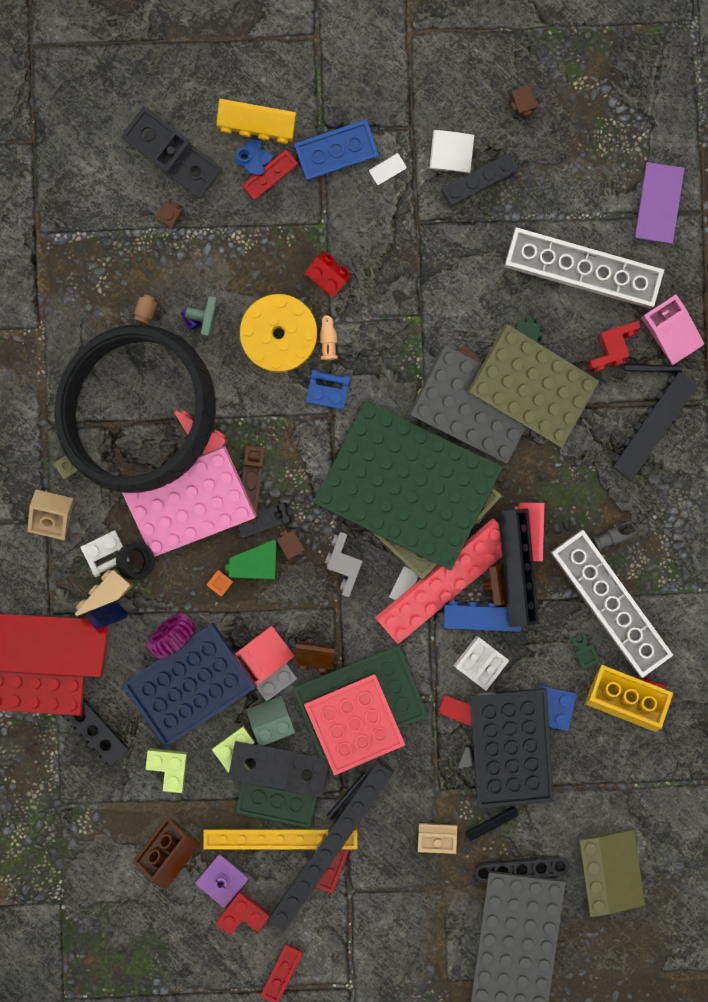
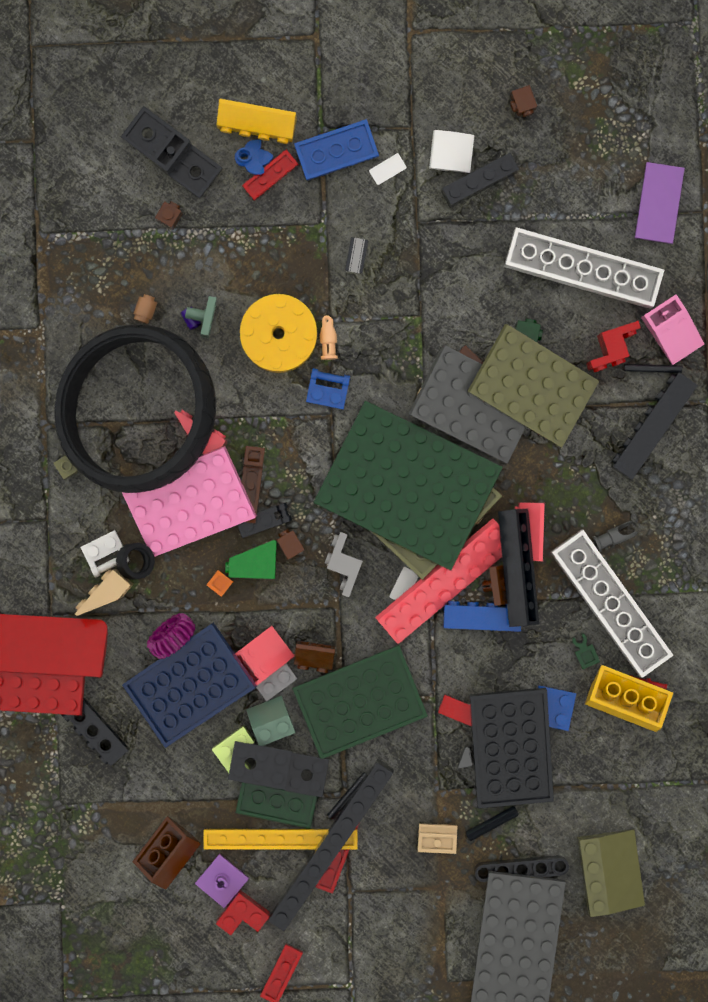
tan slope [27,490,73,540] -> none
clear blue tile [86,601,128,630] -> none
yellowish green brick [146,748,188,793] -> none
red bracket [304,252,352,298] -> none
coral plate [304,674,405,776] -> none
white slope [454,636,509,691] -> none
none -> sticker [345,237,368,274]

